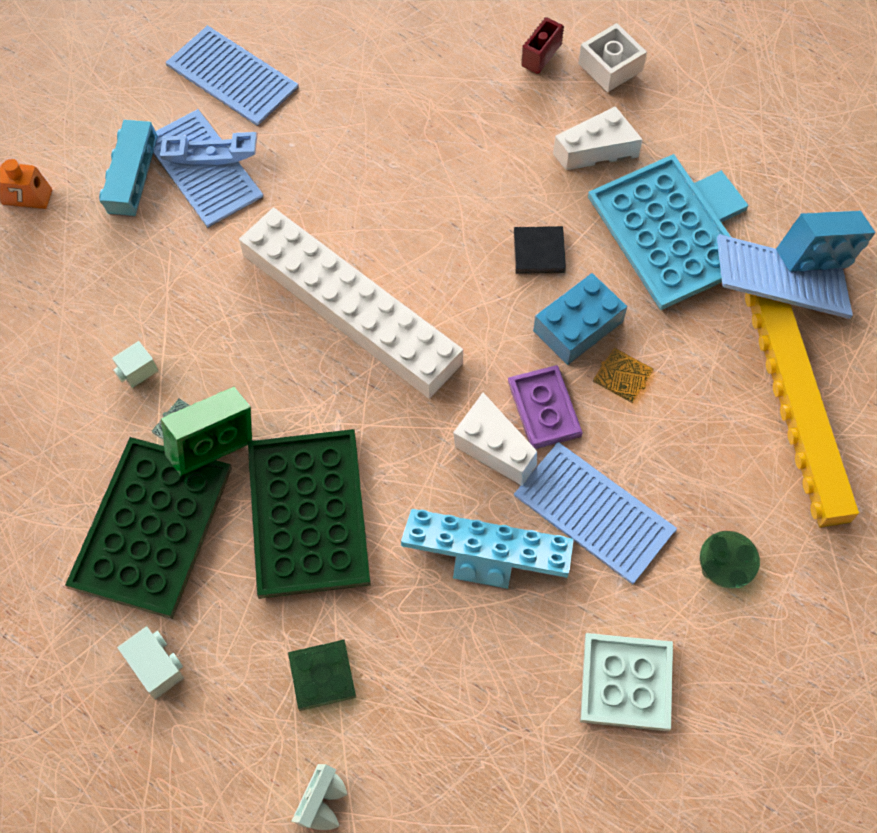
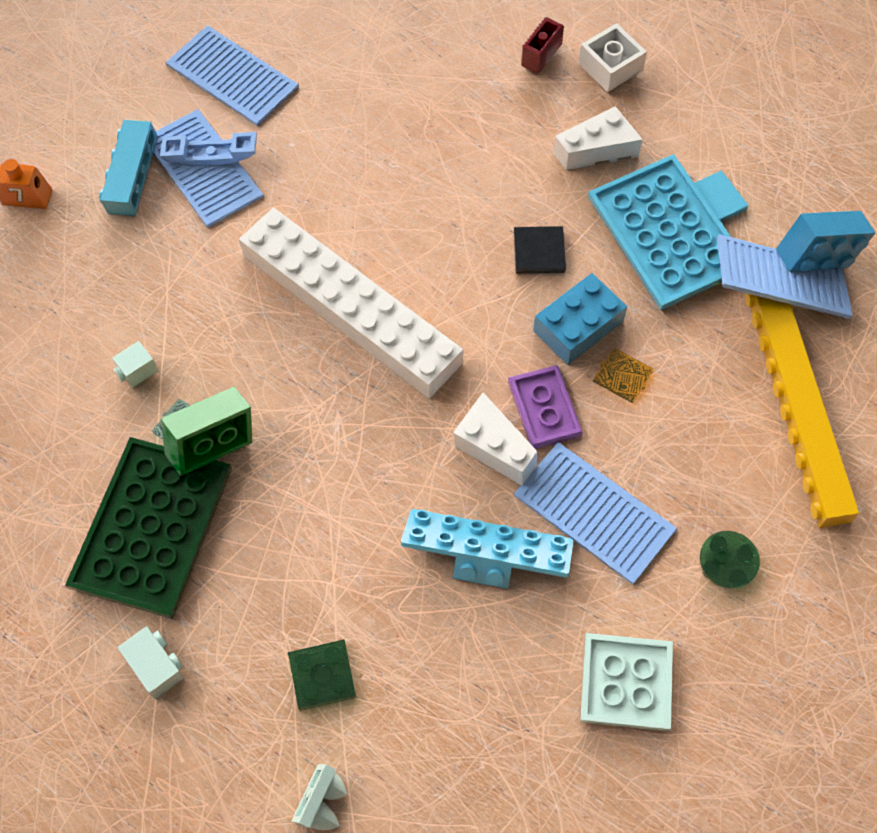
dark green plate [248,429,371,599] -> none

